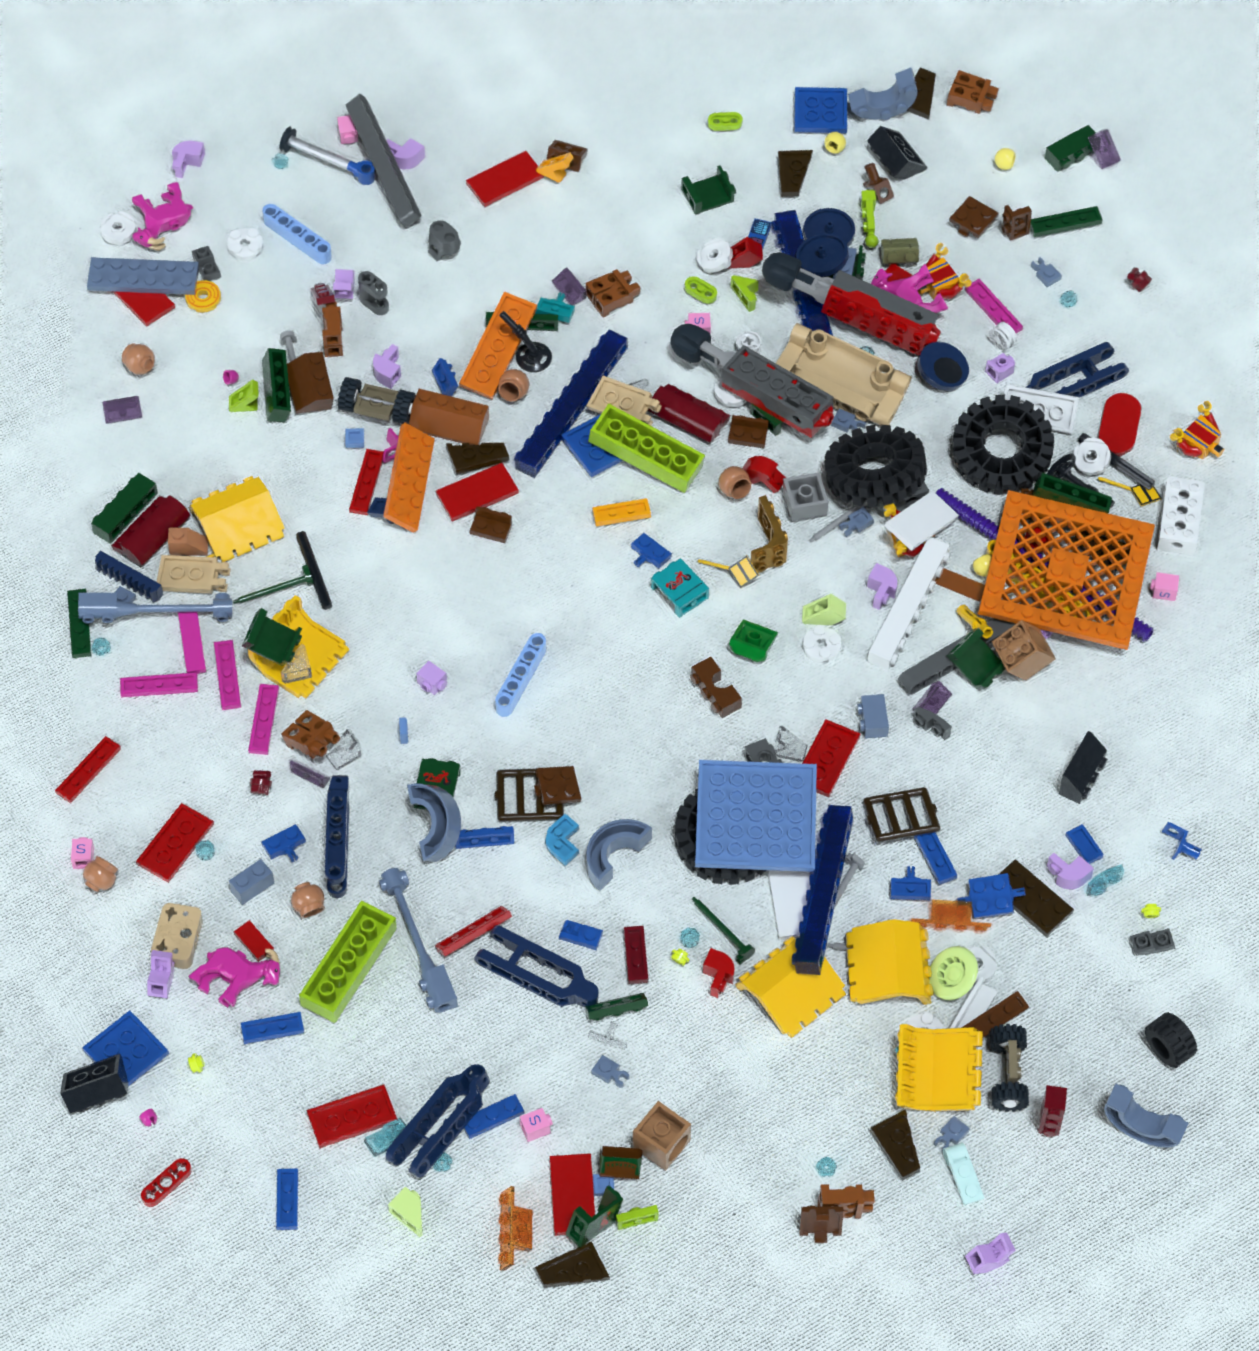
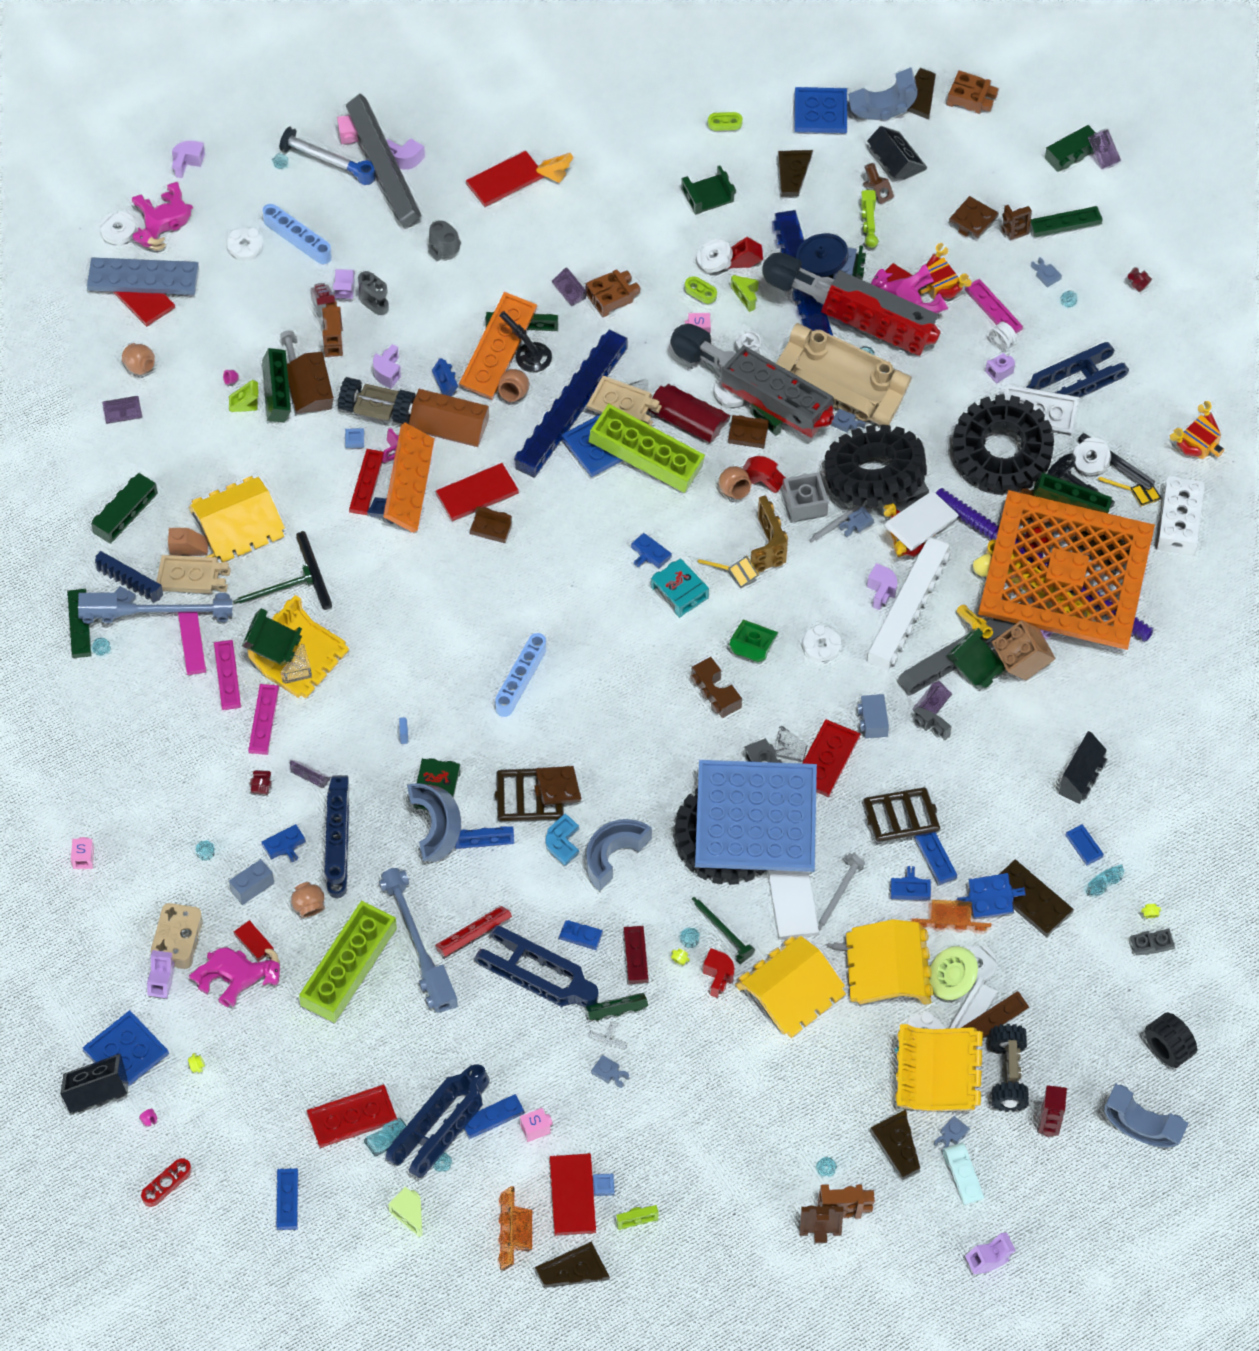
red tile [55,736,121,804] -> none
nougat piece [83,856,118,892] -> none
dark red brick [111,495,190,566] -> none
dark pink tile [120,672,198,698] -> none
red tile [136,803,214,883] -> none
yellow tile [185,280,221,313] -> none
dark grey slope [192,246,221,281] -> none
blue plate [241,1012,304,1044] -> none
dark orange hips [281,710,340,759] -> none
clear slope [326,729,362,770] -> none
lavender brick [416,661,447,695] -> none
dark brown wing [446,442,510,475] -> none
teal plate [535,292,575,323] -> none
reddish brown bracket [547,140,588,172] -> none
dark green panel [566,1185,623,1248] -> none
light orange plate [592,498,651,527] -> none
reddish brown piece [600,1146,643,1179] -> none
medium nougat brick [633,1101,691,1171] -> none
tile [748,218,772,250] -> none
clear blue brick [792,805,854,975] -> none
yellowish green slope [802,594,846,625] -> none
dark blue piece [803,208,855,247] -> none
light yellow piece [824,132,846,154] -> none
olive brick [881,238,919,264] -> none
dark blue piece [917,342,969,391] -> none
dark orange sticker [935,568,985,602] -> none
light yellow piece [995,148,1016,170] -> none
lavender brick [1047,853,1094,889] -> none
red tile [1098,393,1141,456] -> none
bright pink brick [1150,572,1179,601] -> none
blue bracket [1162,822,1202,860] -> none

